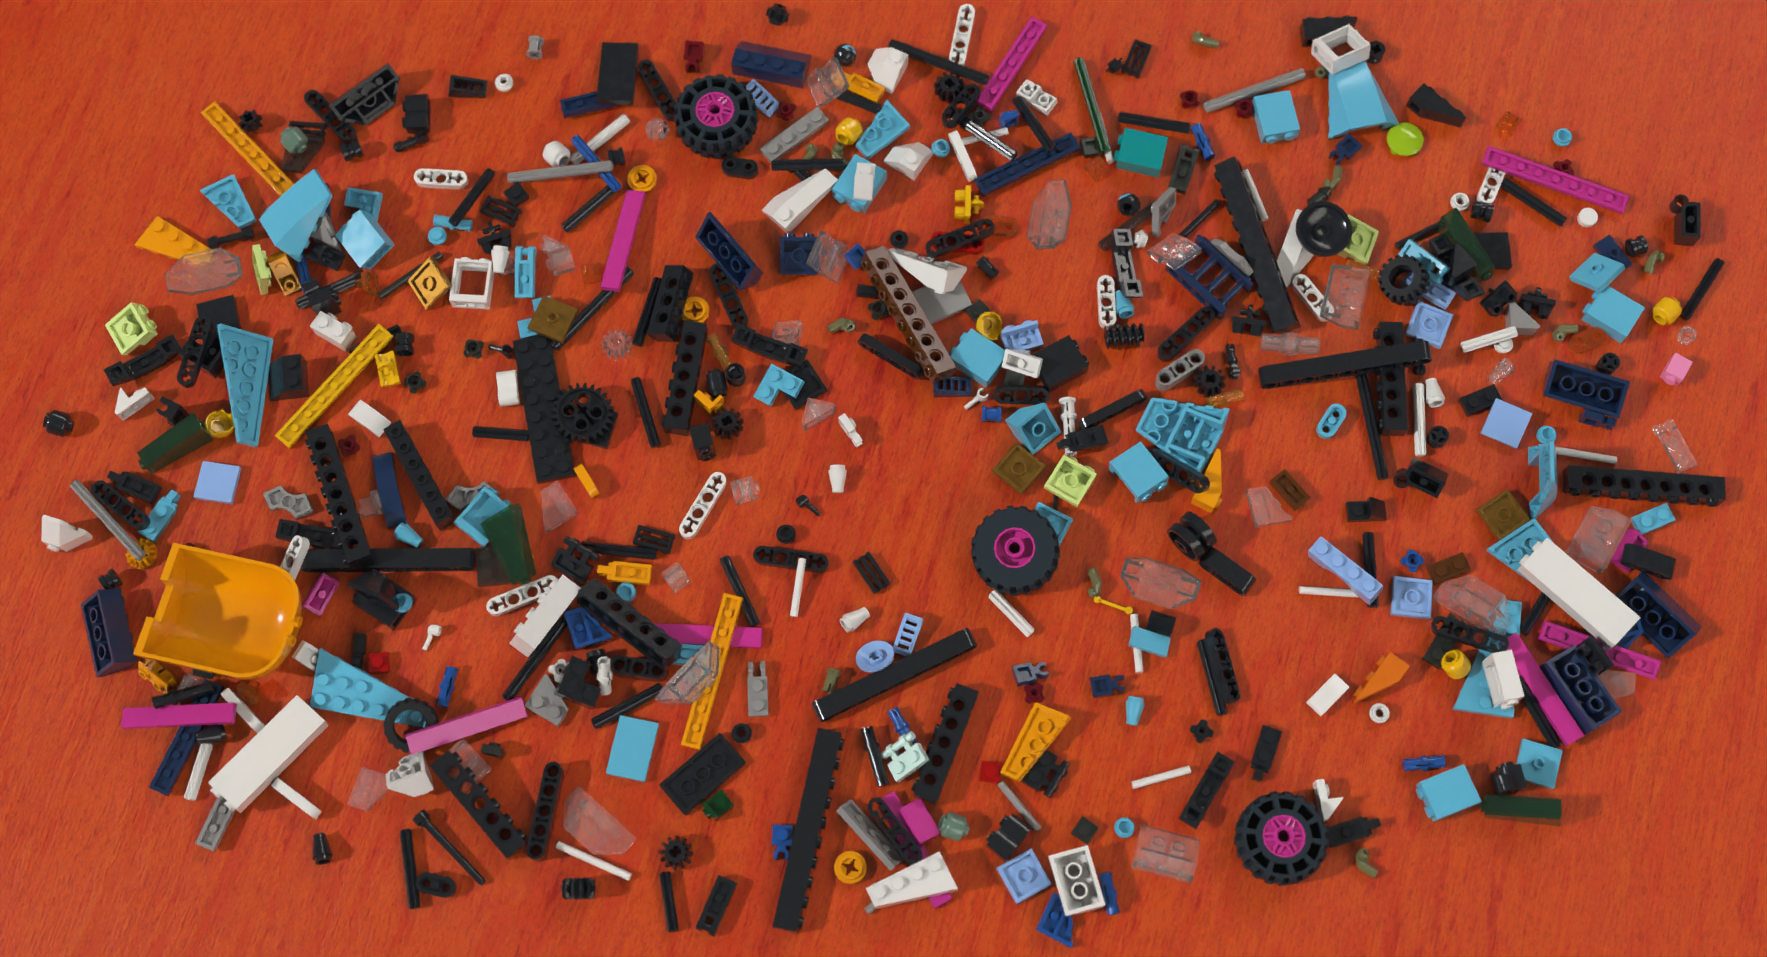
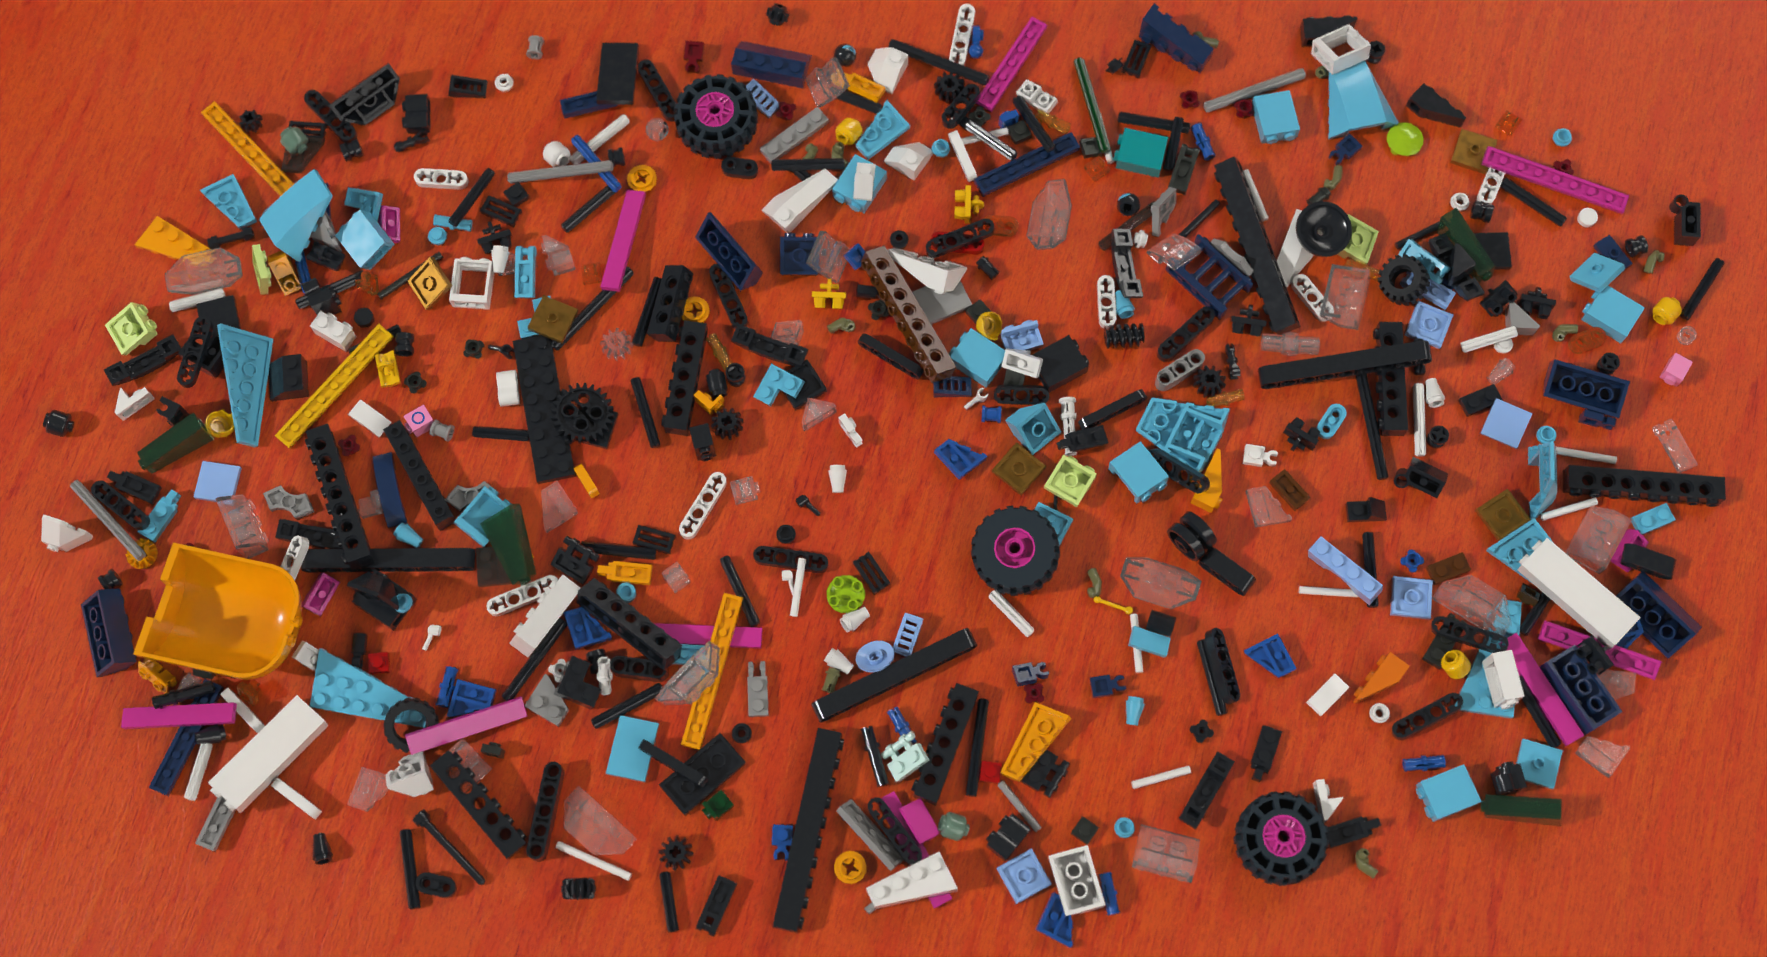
none -> white axle [169,288,226,312]
none -> clear slope [216,494,269,559]
none -> black tile [354,308,374,328]
none -> dark pink slope [378,205,400,243]
none -> bright pink brick [404,404,434,437]
none -> light grey bush [430,419,455,442]
none -> blue wing [447,679,496,717]
none -> black beam [638,739,709,788]
none -> white hand [782,570,794,596]
none -> yellow hips [812,278,847,309]
none -> white cone [823,648,854,675]
none -> lime dish [827,575,865,613]
none -> blue wing [934,439,987,480]
none -> black axle [966,698,989,797]
none -> blue plate [969,26,984,58]
none -> pearl dark grey plate [1007,120,1032,145]
none -> clear yellow axle [1035,109,1071,134]
none -> dark blue wedge [1139,3,1214,73]
none -> black axle [1164,117,1184,171]
none -> white plate [1242,444,1278,467]
none -> blue wing [1244,634,1297,678]
none -> black hips [1283,417,1320,452]
none -> black beam [1392,693,1463,740]
none -> pearl gold plate [1450,129,1497,174]
none -> dark brown plate [1517,583,1540,607]
none -> white bar [1540,498,1598,521]
none -> clear wing [1575,736,1630,778]

